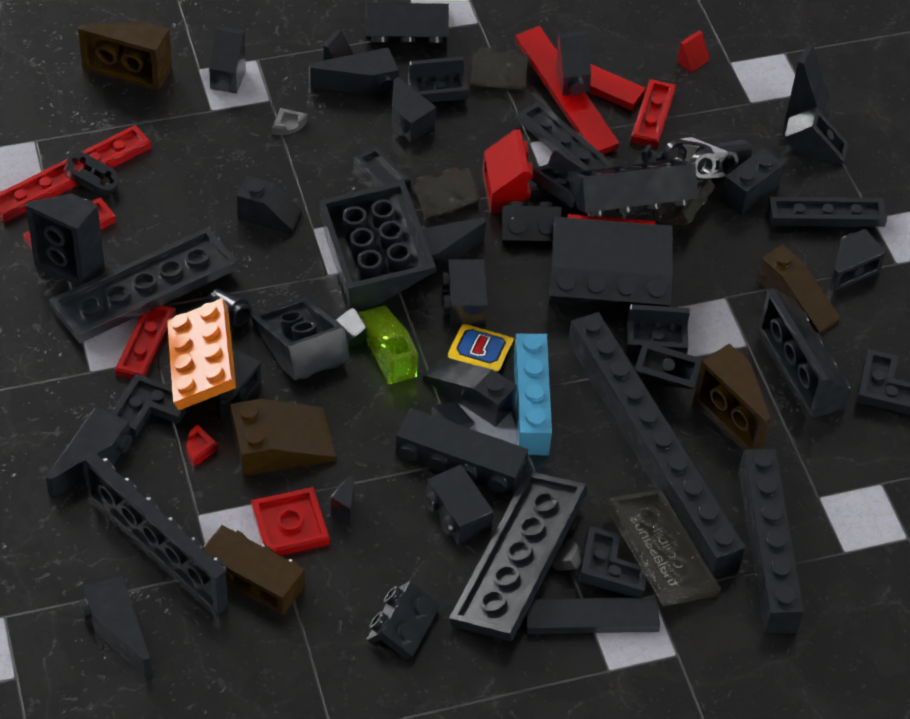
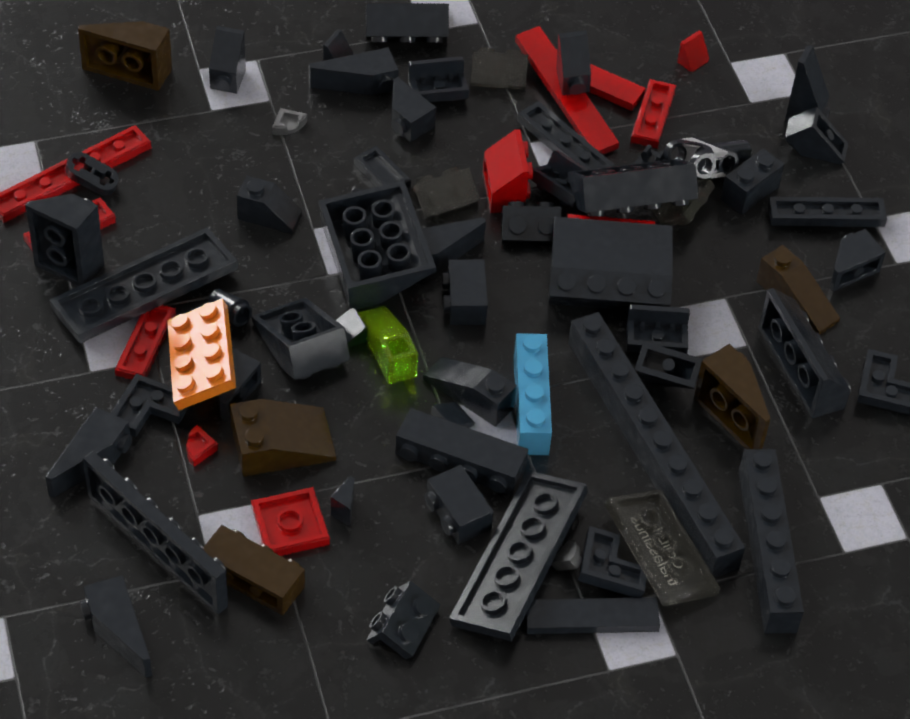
sticker [448,324,514,372] -> none

